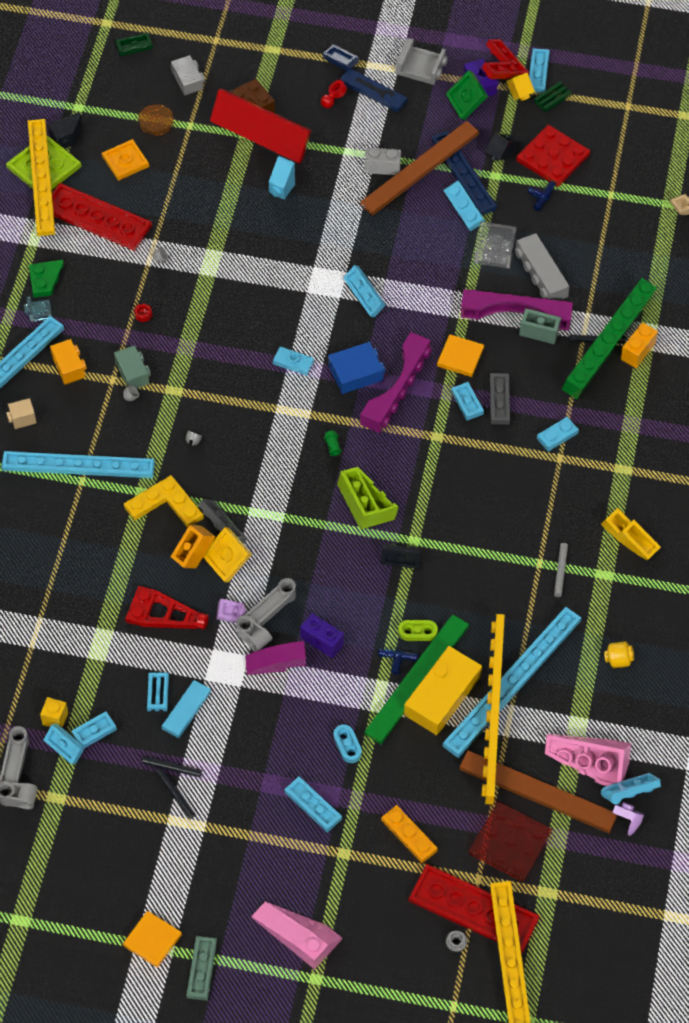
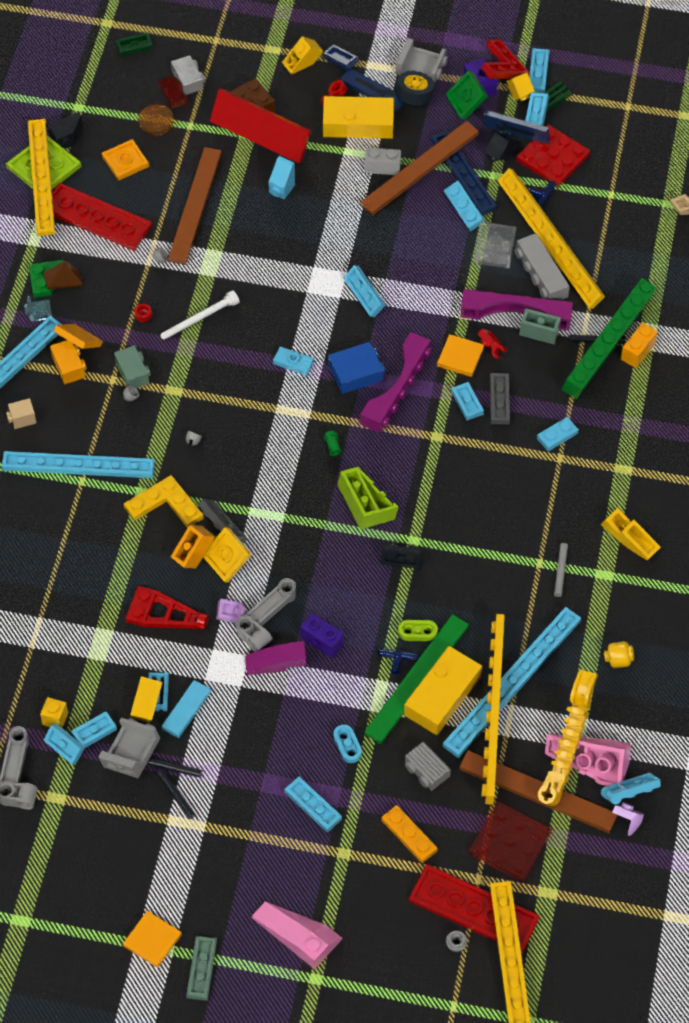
none -> reddish brown slope [43,261,83,290]
none -> light orange tile [54,324,103,349]
none -> light grey panel [98,718,160,778]
none -> yellow hinge [130,676,162,723]
none -> clear red slope [159,76,188,109]
none -> white piece [160,290,240,340]
none -> dark orange tile [168,147,222,265]
none -> yellow slope [282,36,323,74]
none -> yellow brick [323,96,394,139]
none -> black wheel [395,71,435,106]
none -> light grey brick [405,742,451,791]
none -> red plate [478,329,507,359]
none -> dark blue tile [483,110,550,144]
none -> yellow plate [497,168,605,309]
none -> medium azure plate [525,92,549,126]
none -> yellow piece [538,670,598,806]

